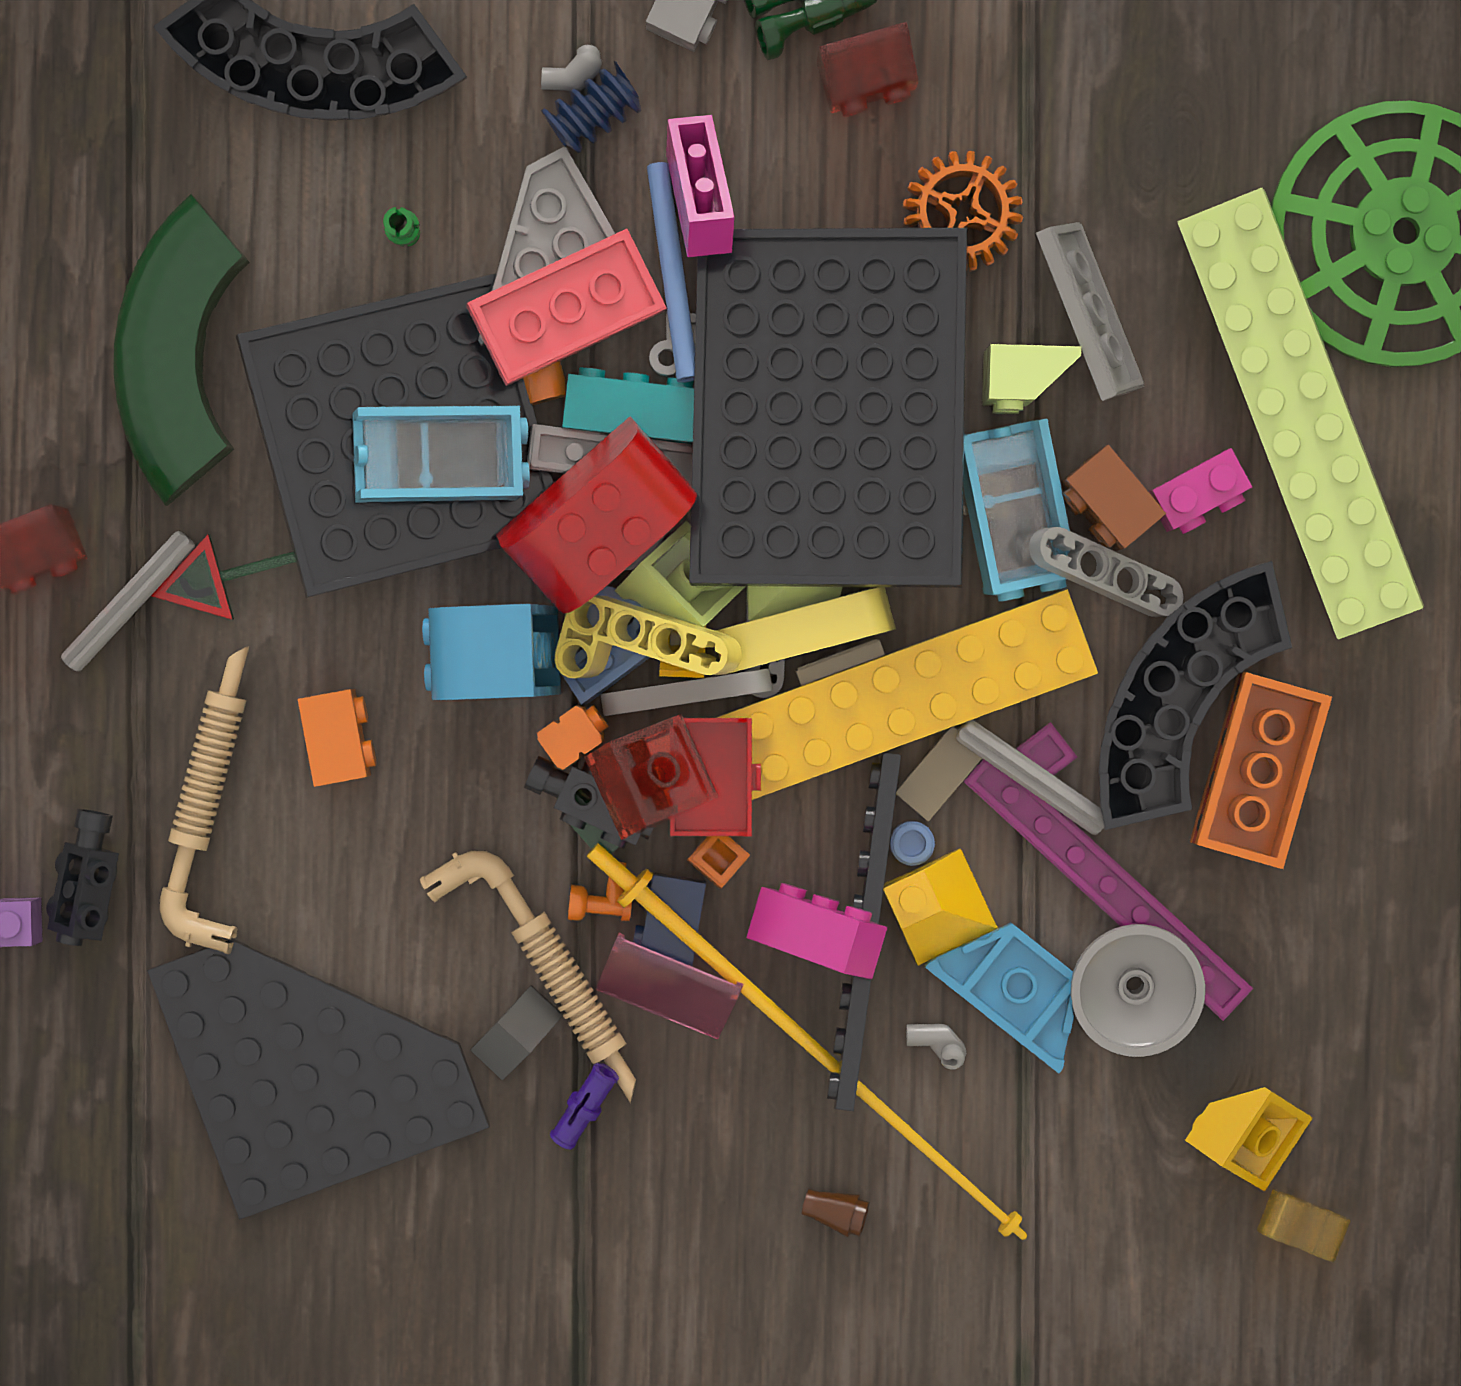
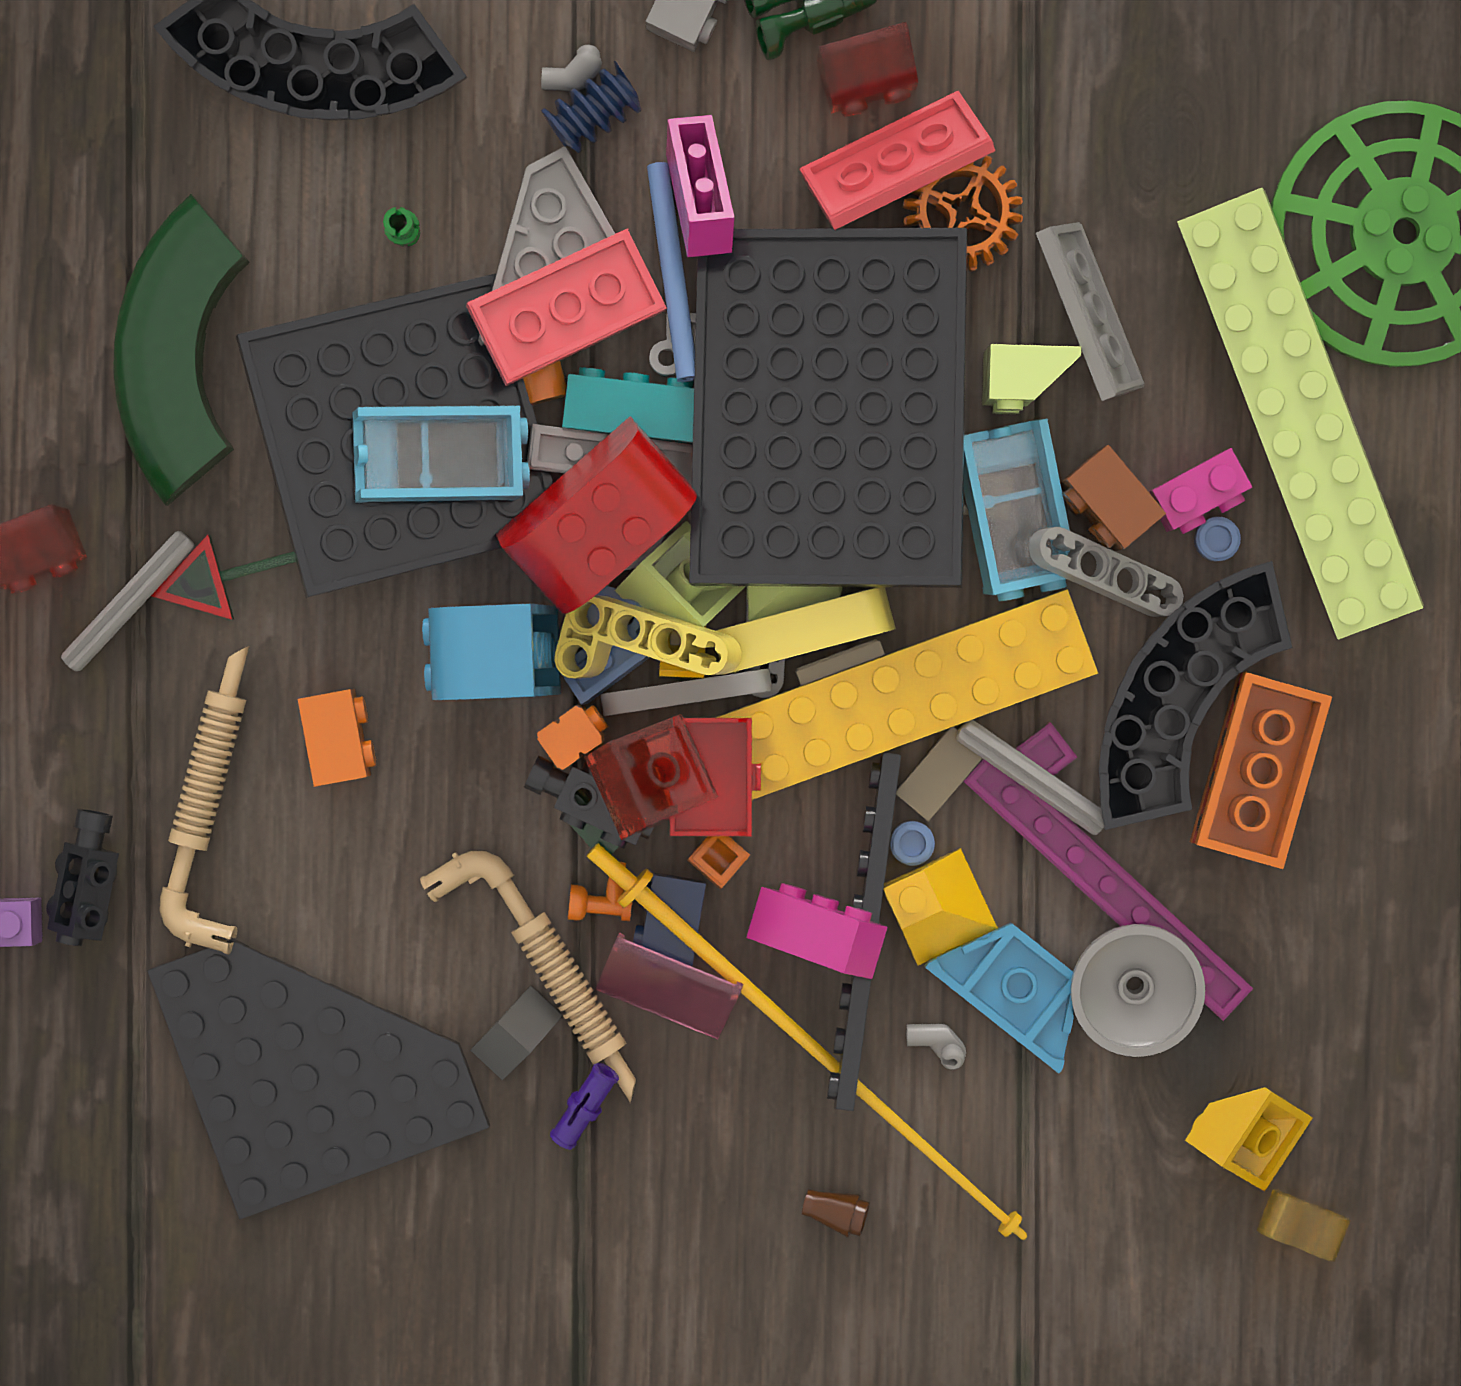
none -> coral tile [800,91,995,230]
none -> medium blue tile [1194,517,1241,561]

